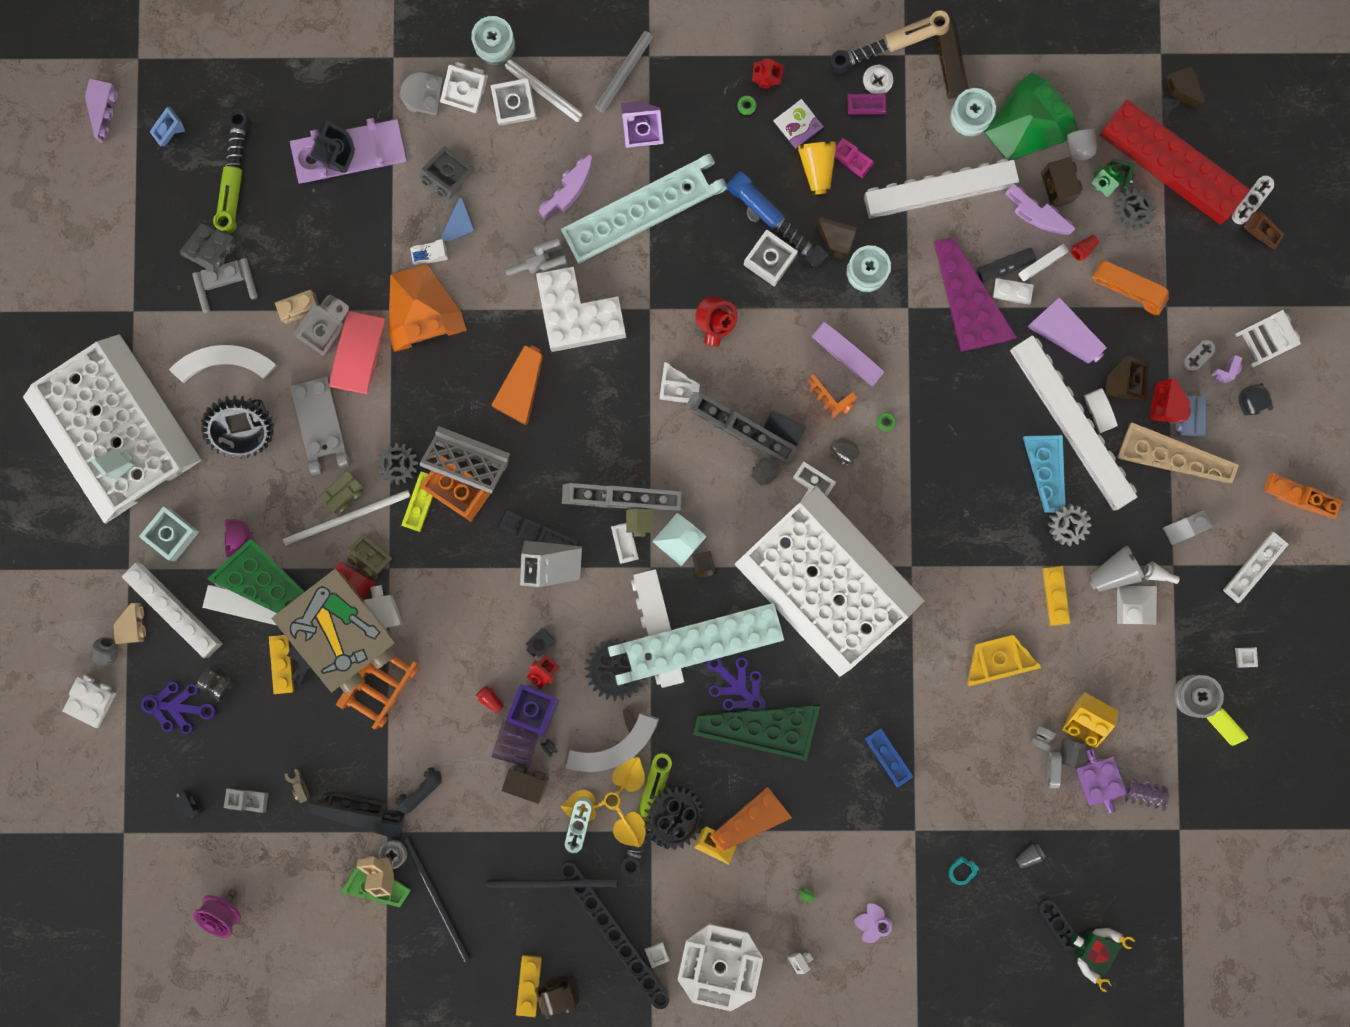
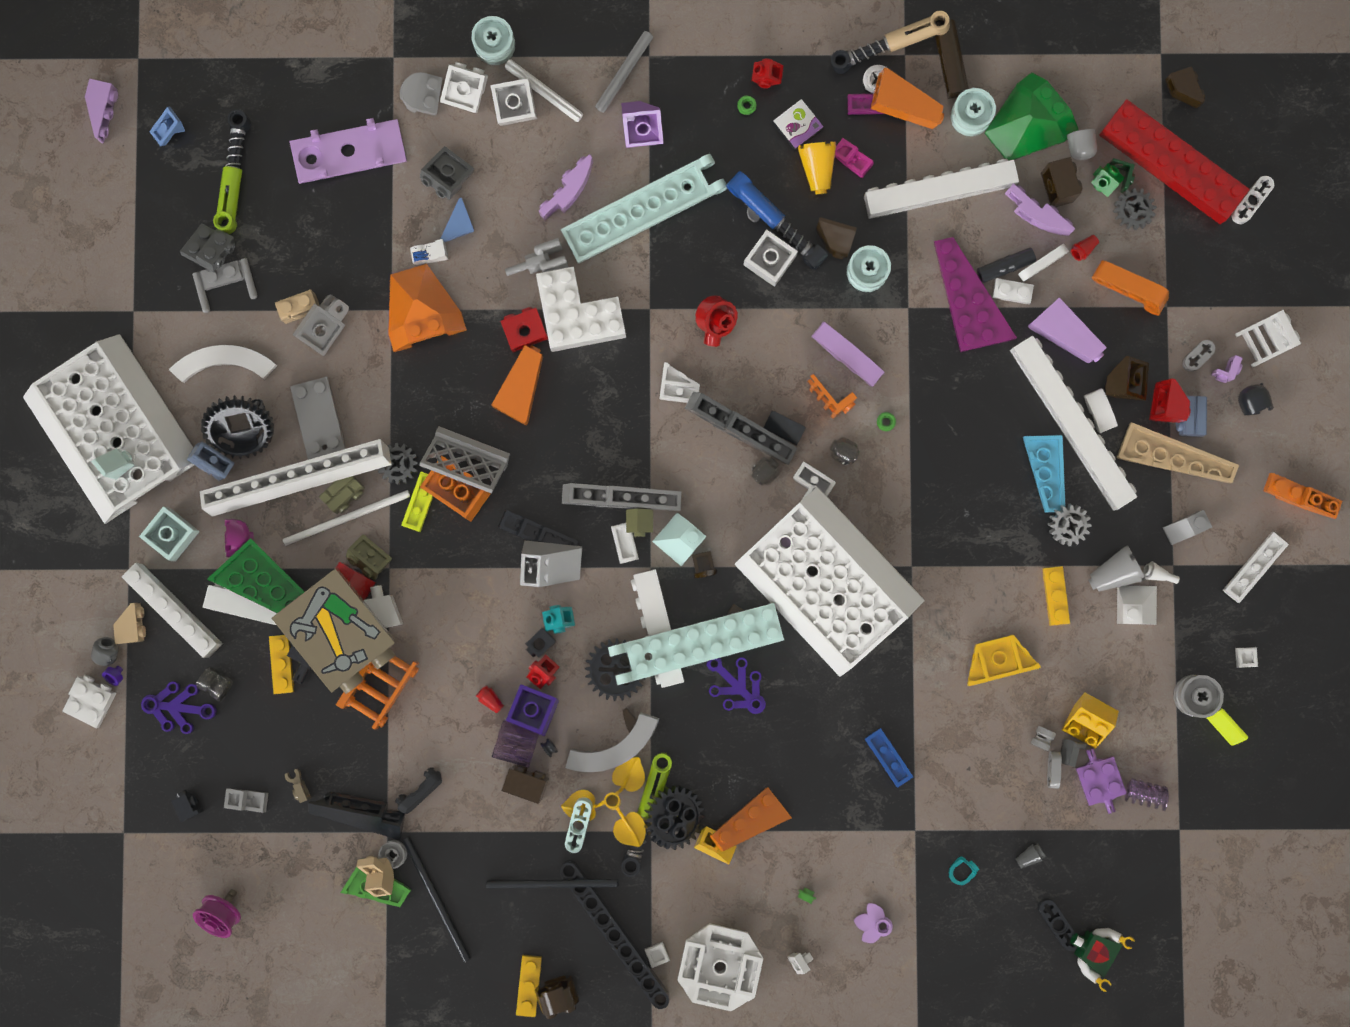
black brick [308,120,355,173] -> none
coral slope [329,311,386,394] -> none
dark green wing [693,704,820,761] -> none
reddish brown slope [1244,212,1284,250] -> none
none -> dark purple tile [102,666,123,686]
none -> sand blue brick [186,441,234,481]
none -> white brick [200,439,392,517]
none -> red brick [500,307,548,352]
none -> teal brick [542,605,575,634]
none -> orange slope [870,68,944,129]

